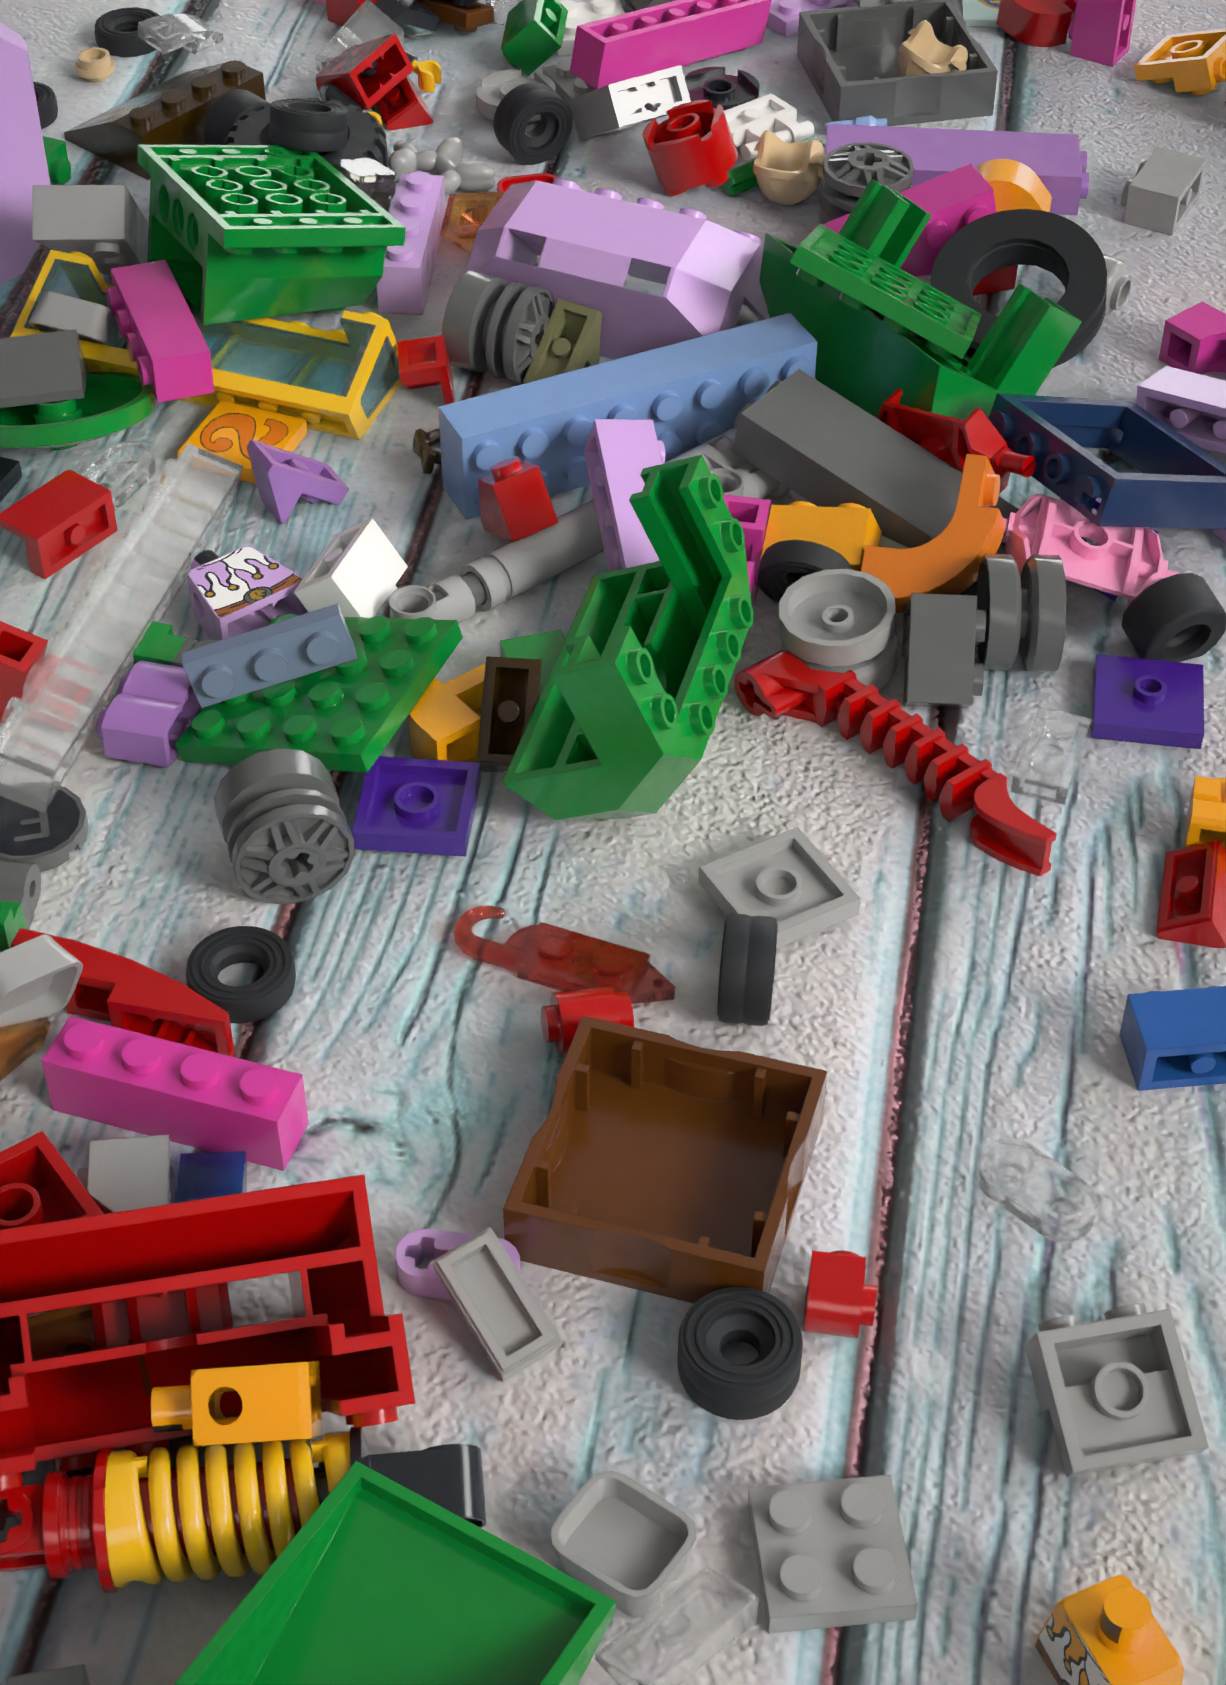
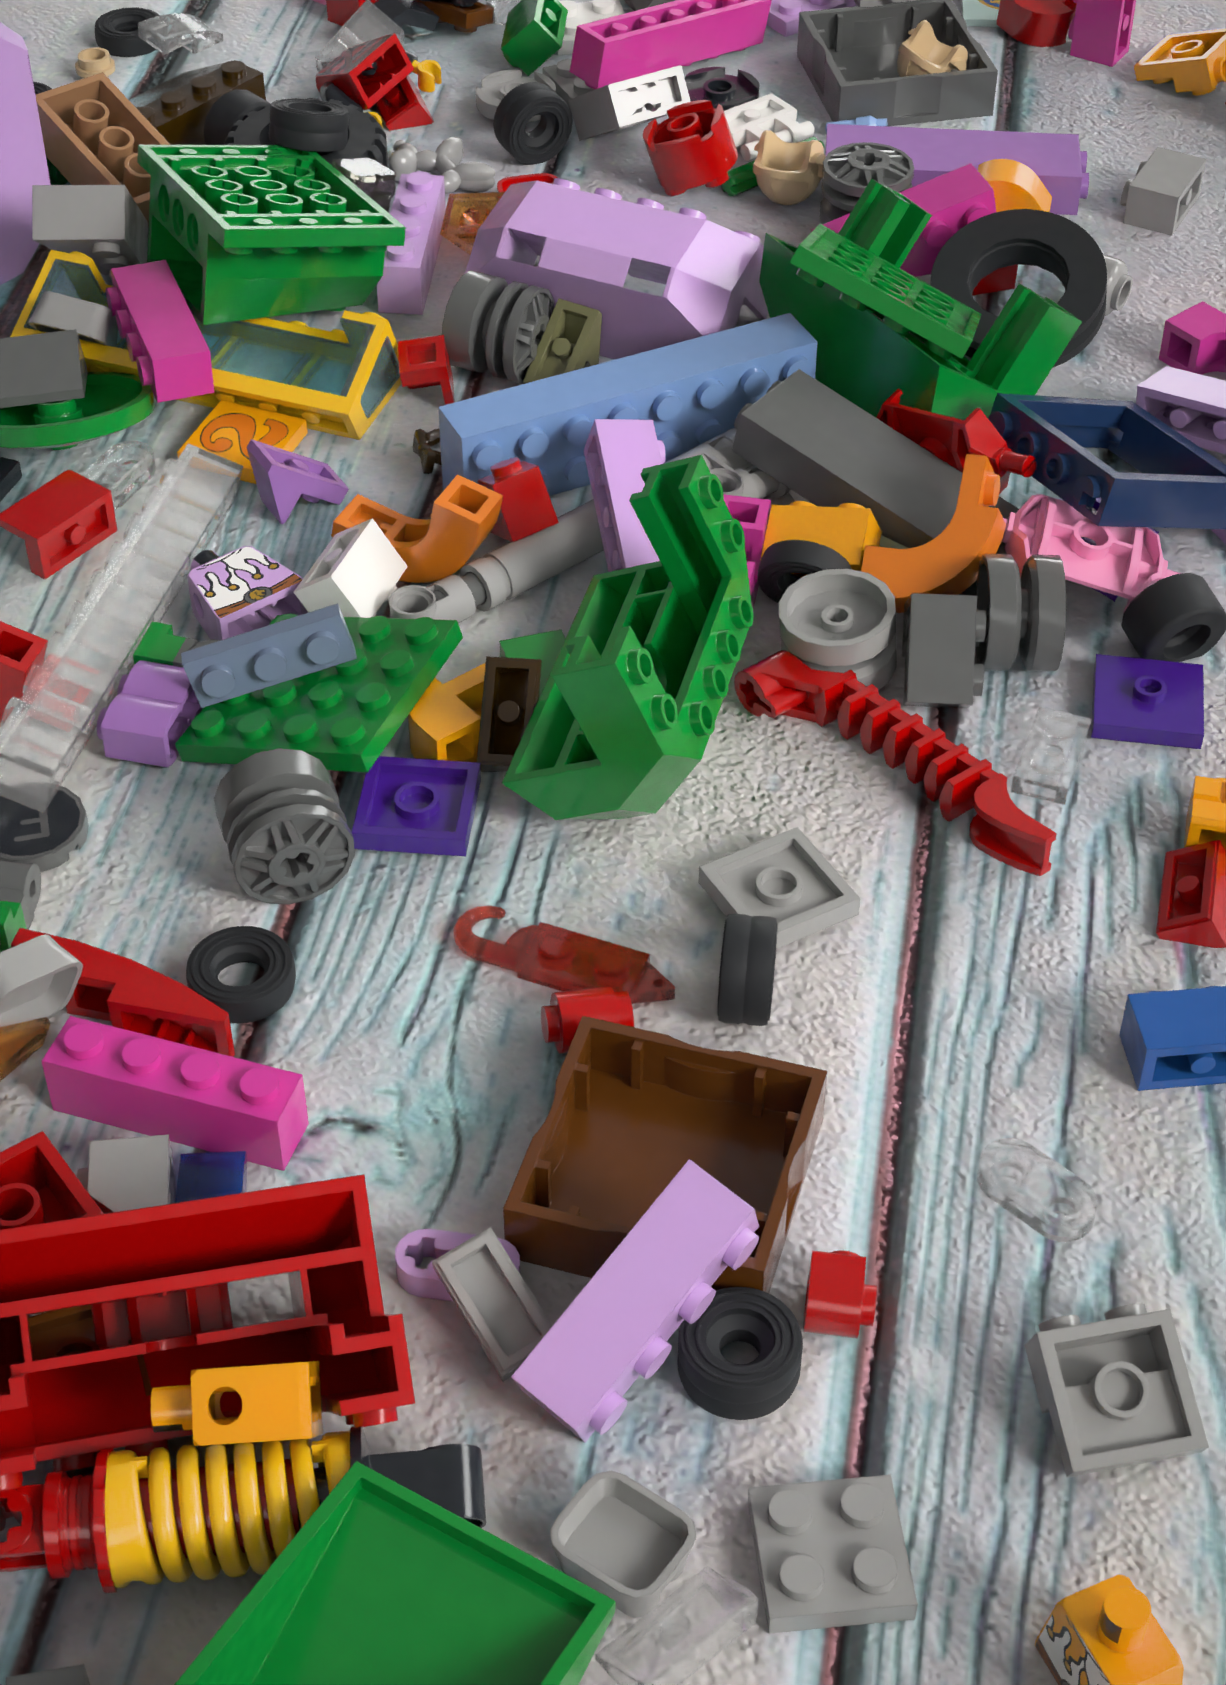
none -> medium nougat brick [36,72,170,229]
none -> orange arch [331,474,503,583]
none -> lavender brick [511,1159,759,1443]

